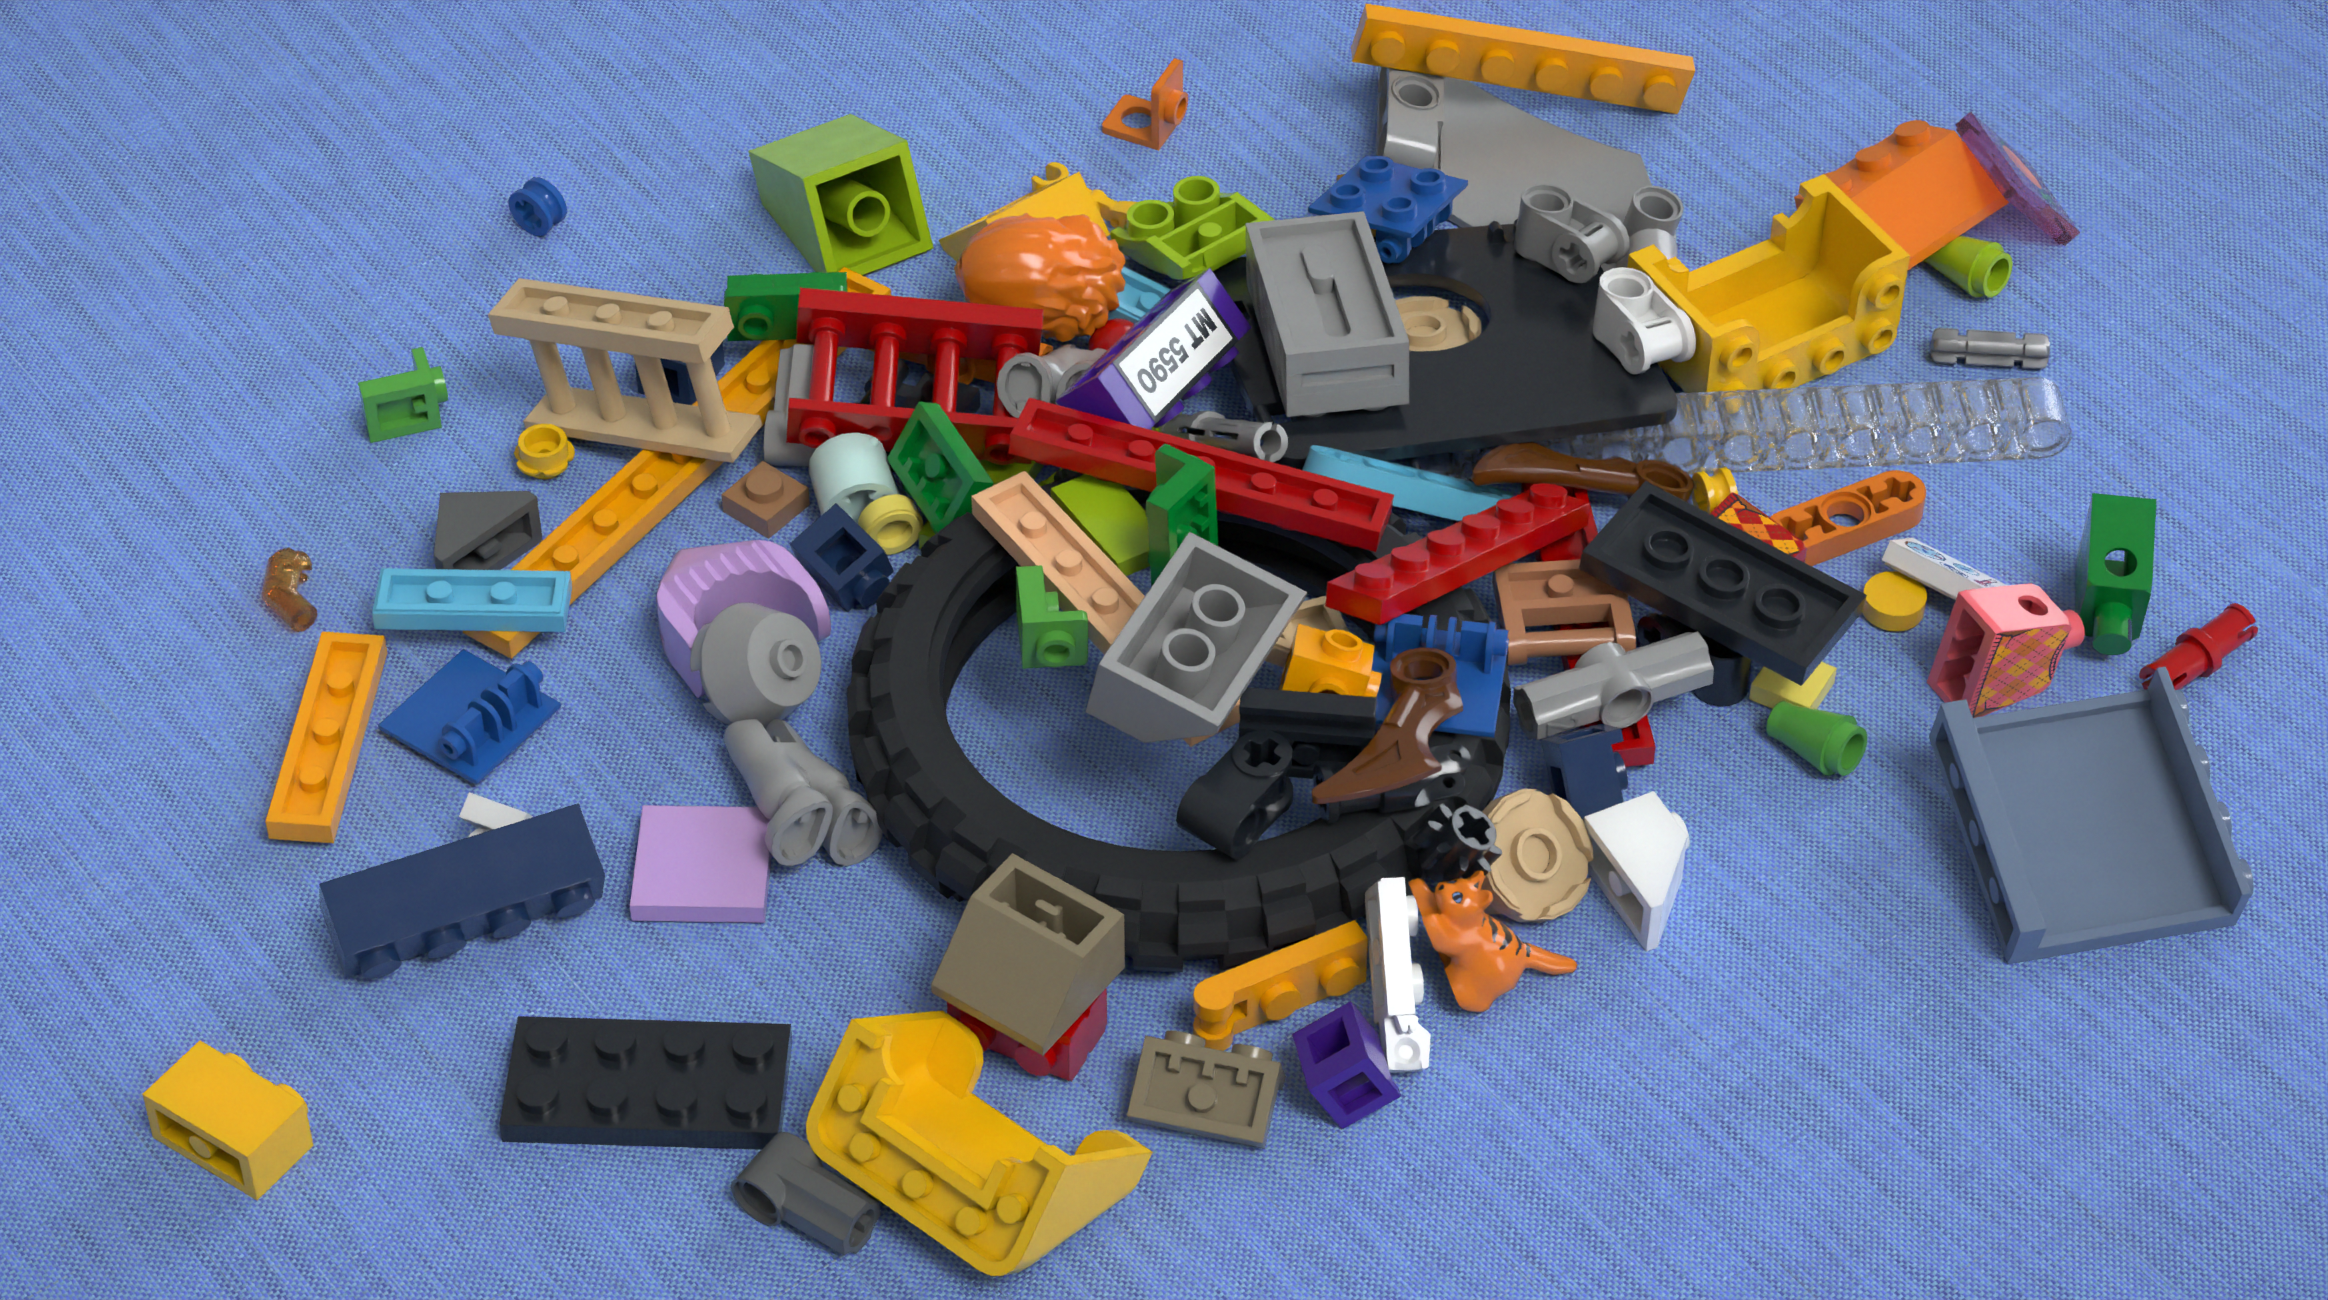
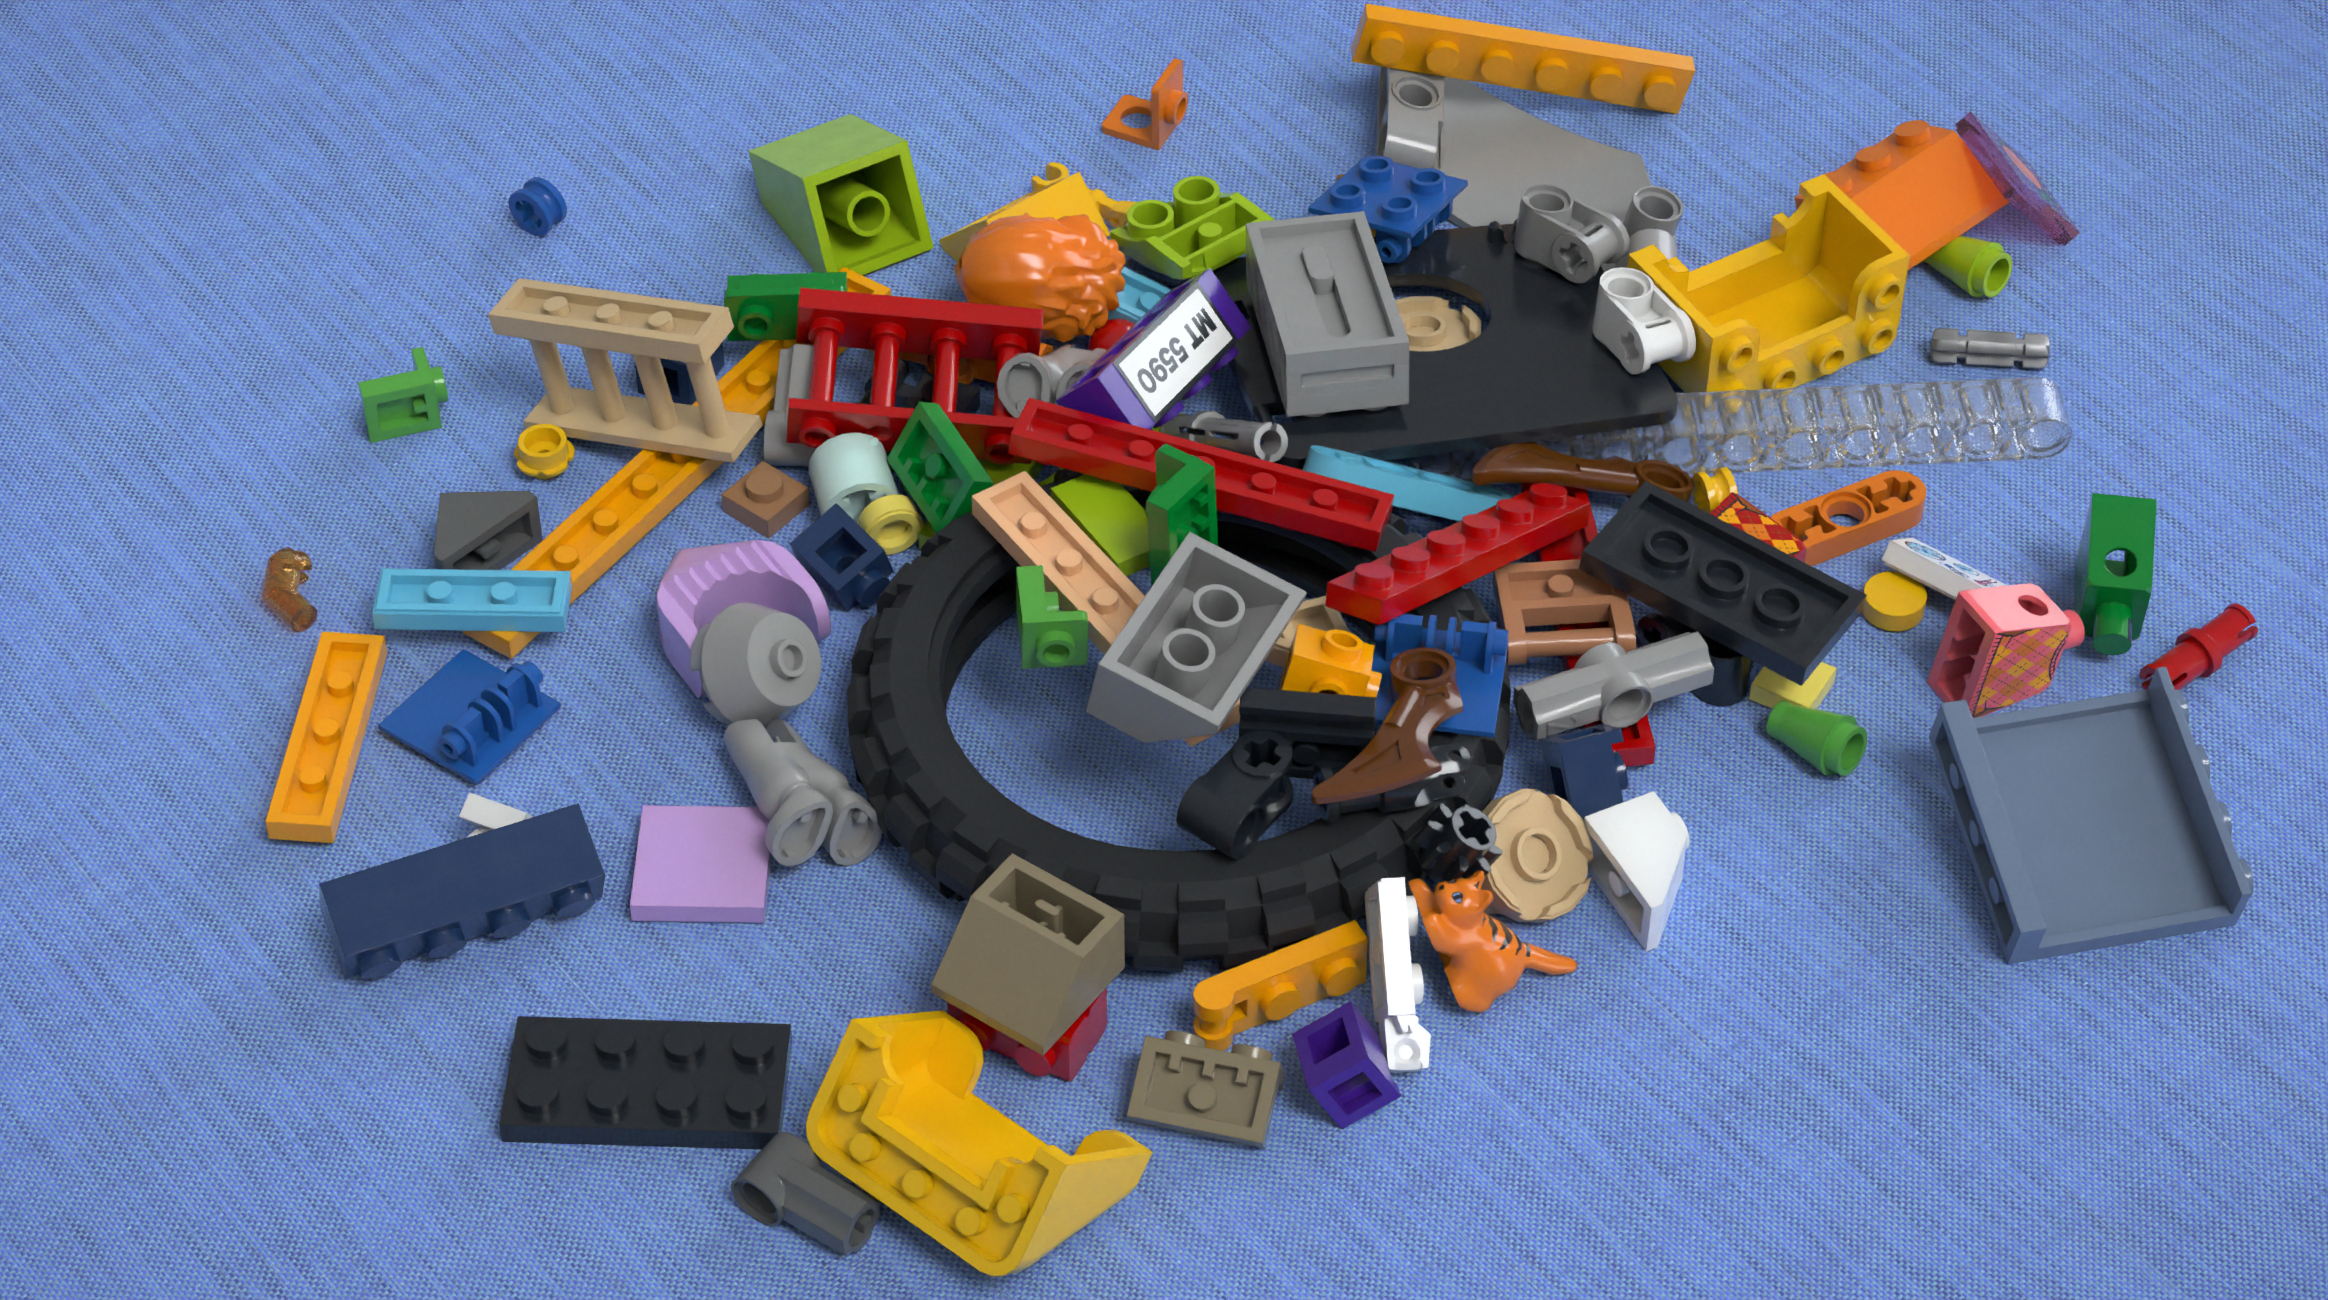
yellow brick [142,1040,314,1200] -> none

